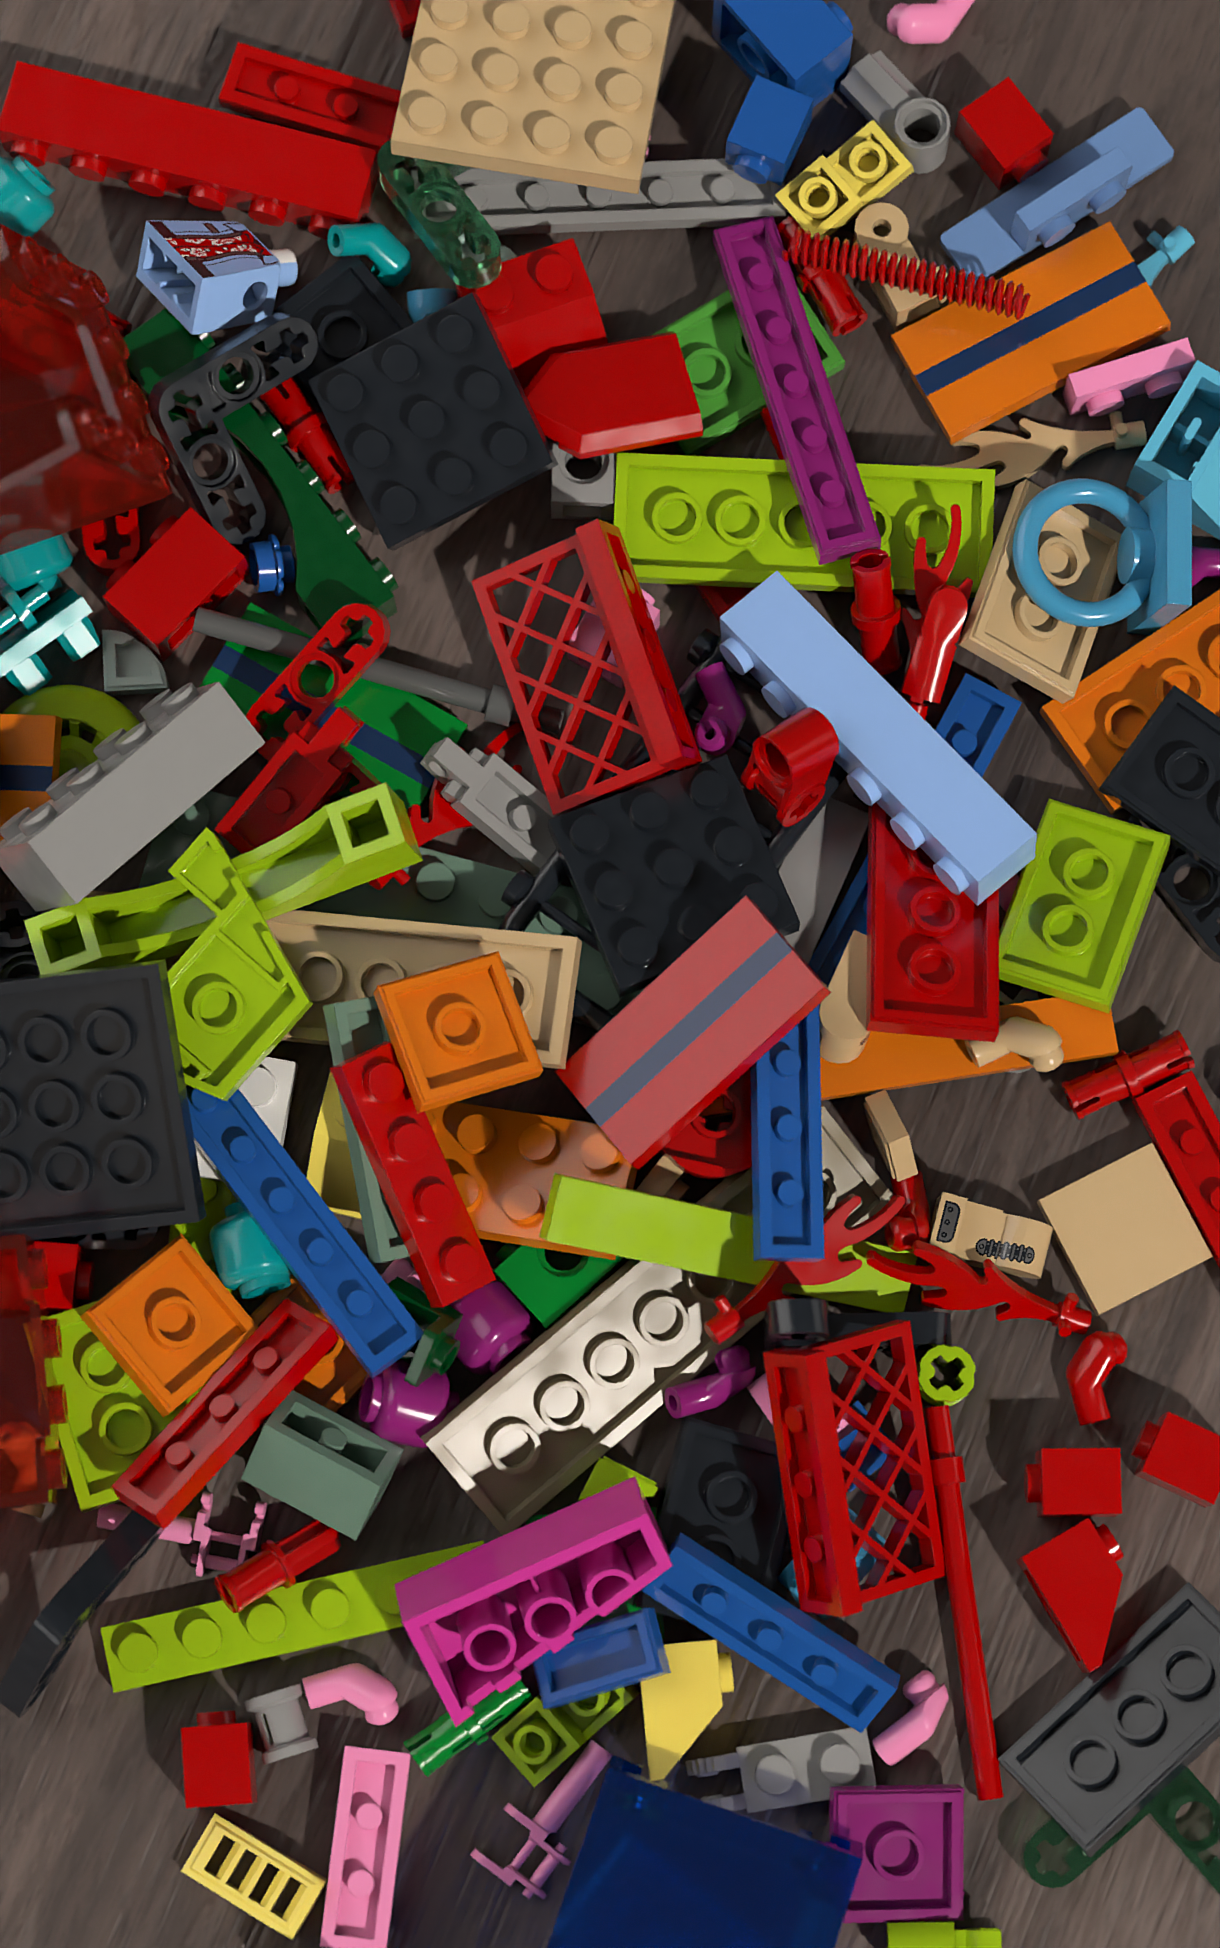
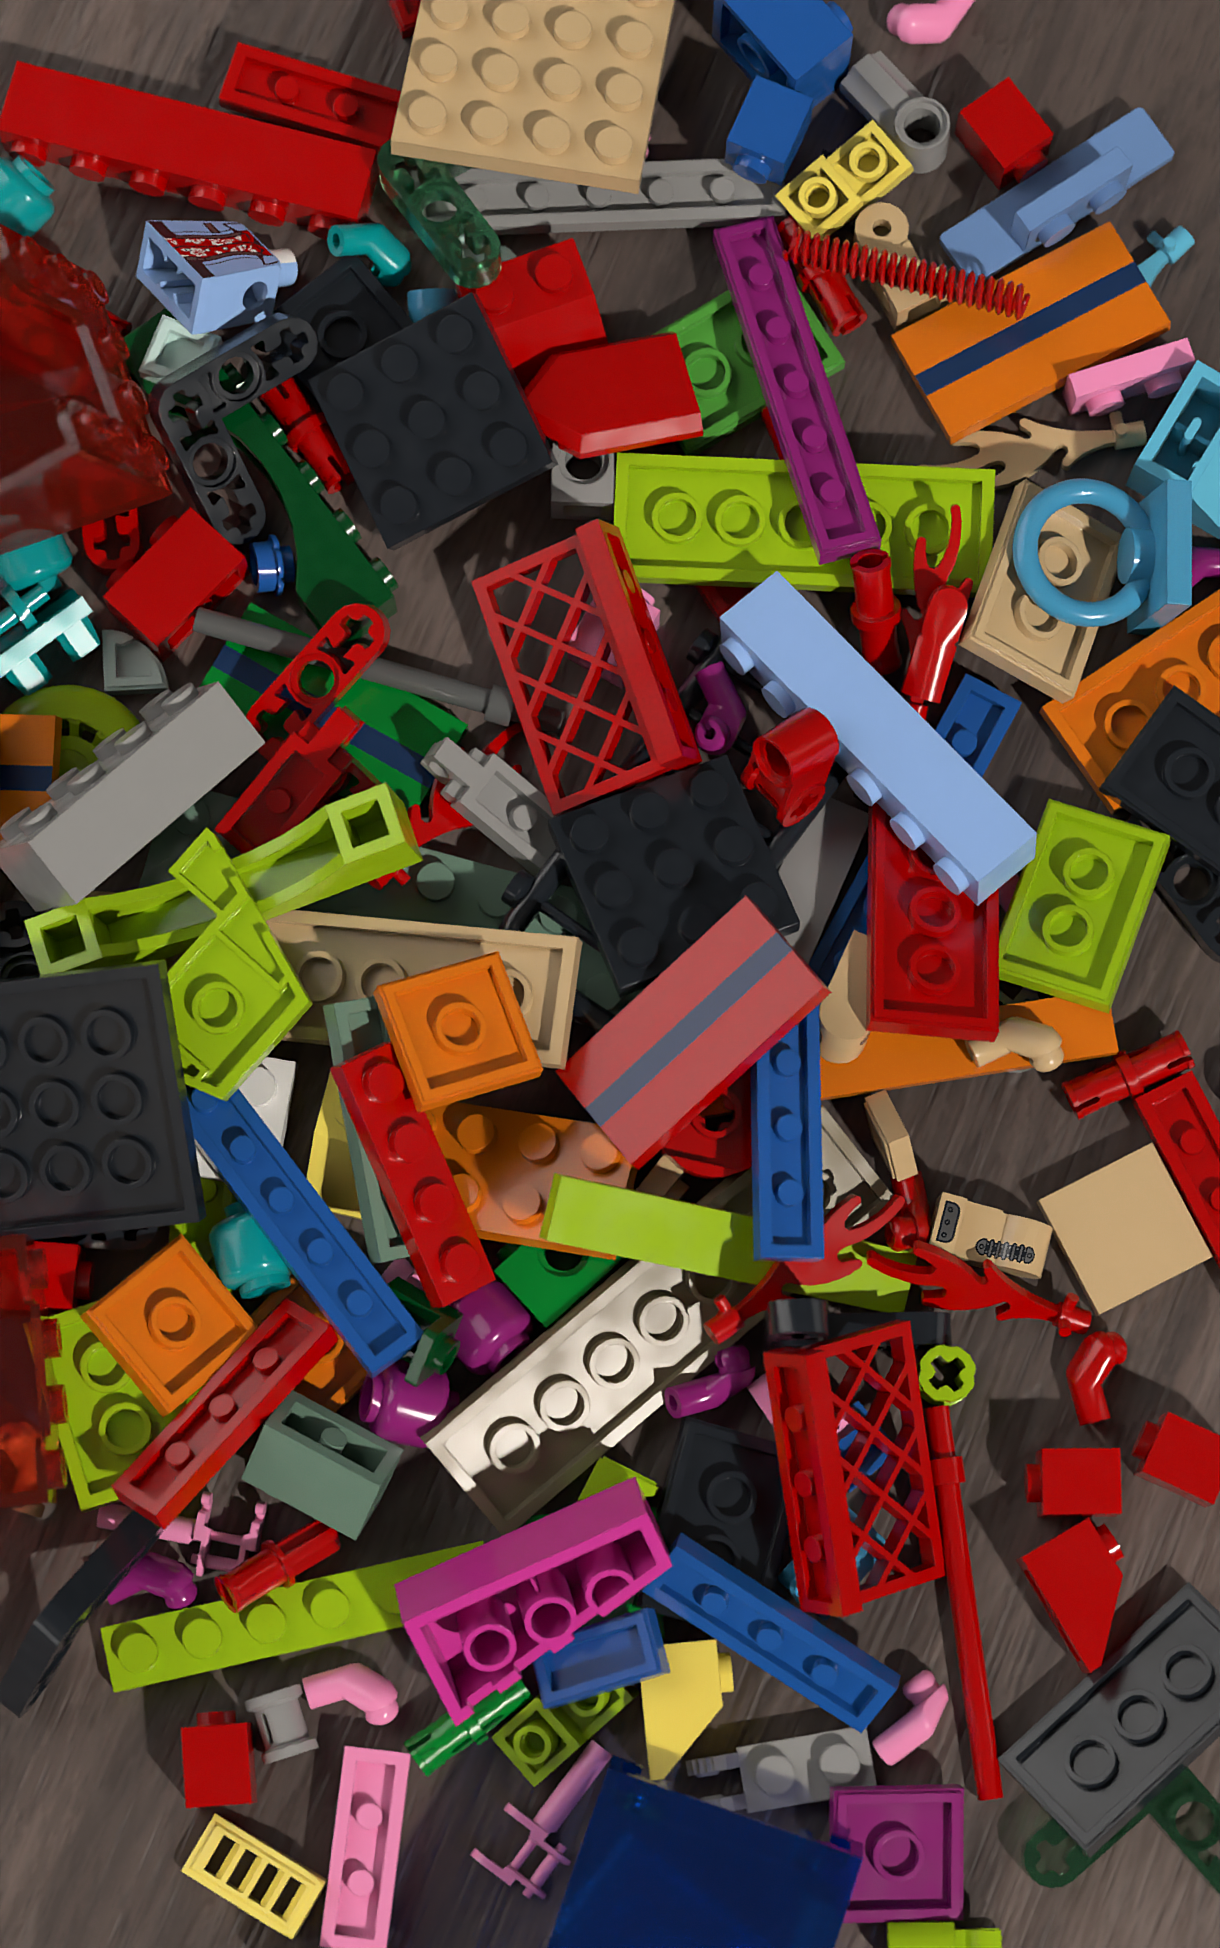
none -> magenta arm [107,1552,197,1609]
none -> light aqua tile [139,315,223,383]

